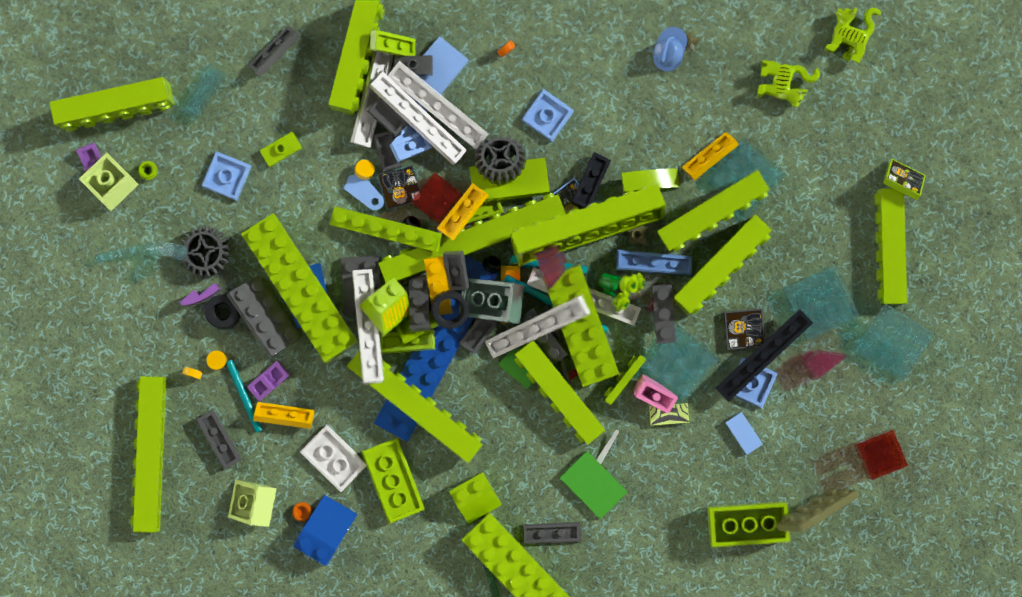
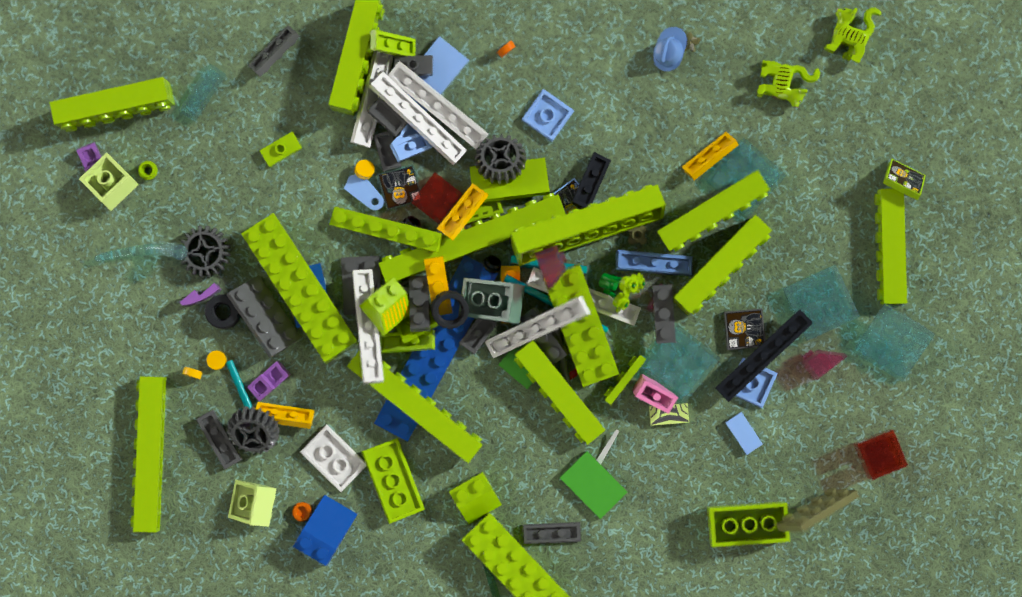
light blue tile [201,151,252,201] -> none
dark grey plate [443,251,469,290] -> none
lime slope [621,169,680,194] -> none
none -> dark grey gear [227,405,280,455]

